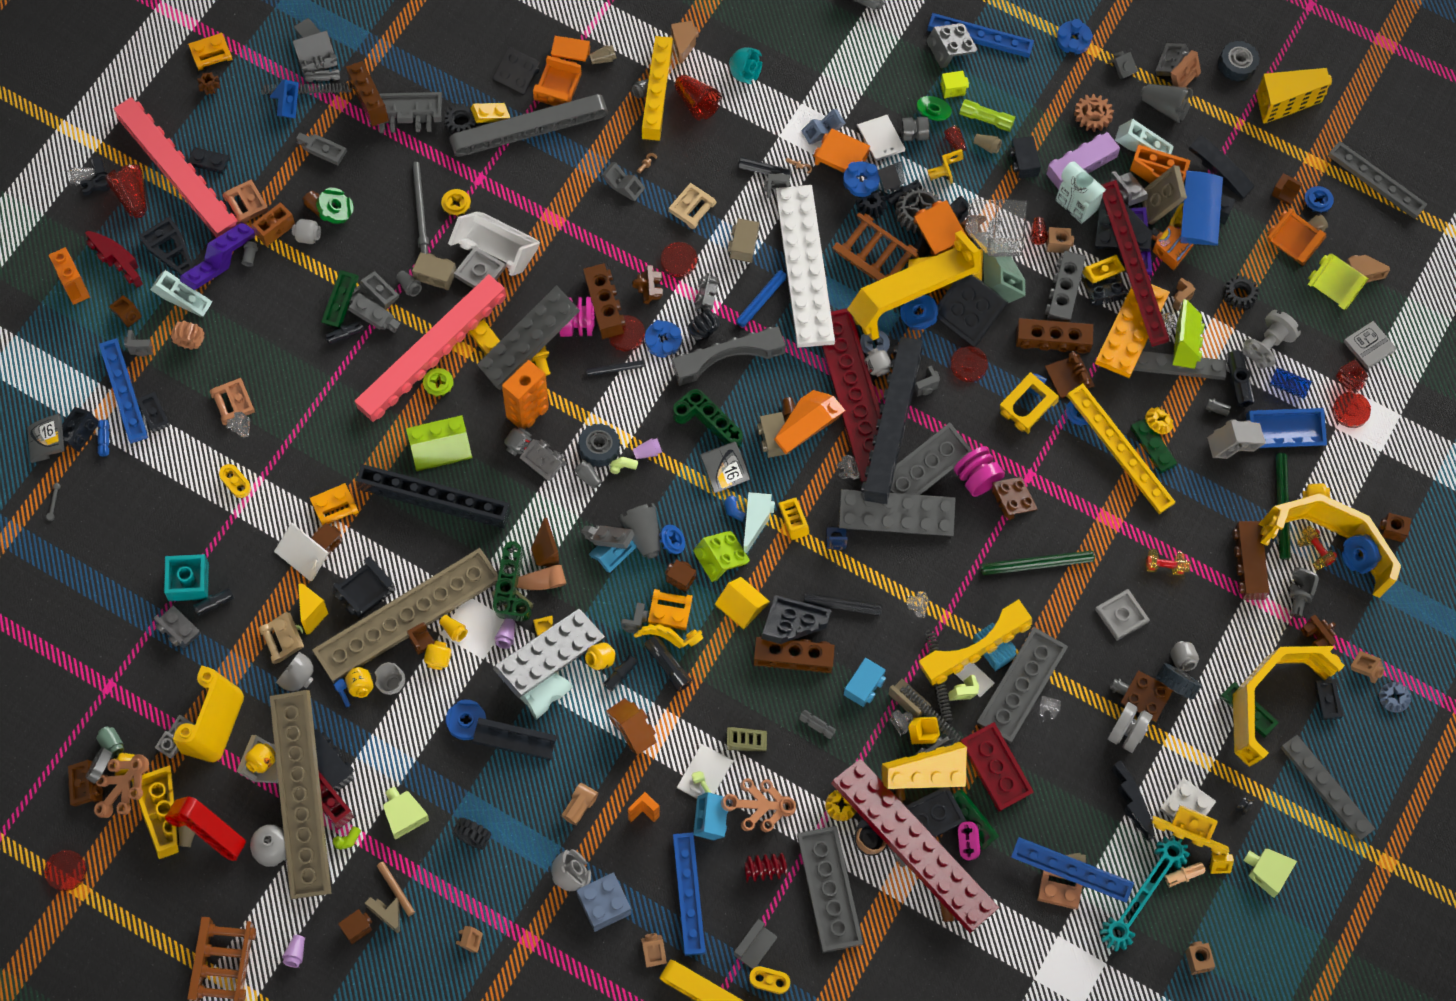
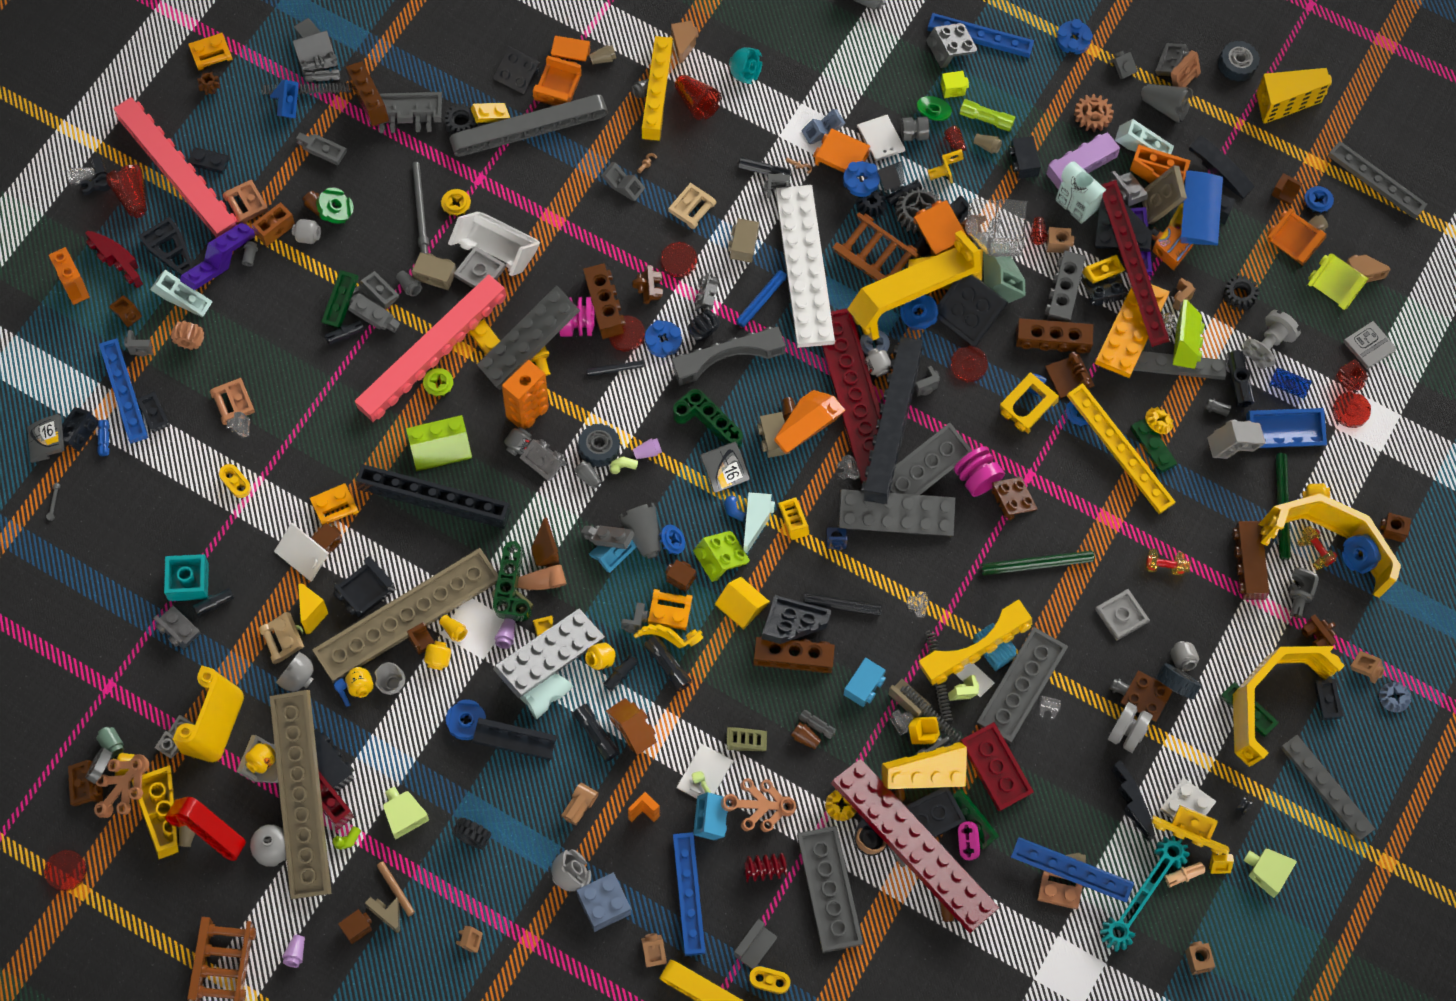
none -> black axle [573,704,620,762]
none -> reddish brown cone [791,722,821,750]

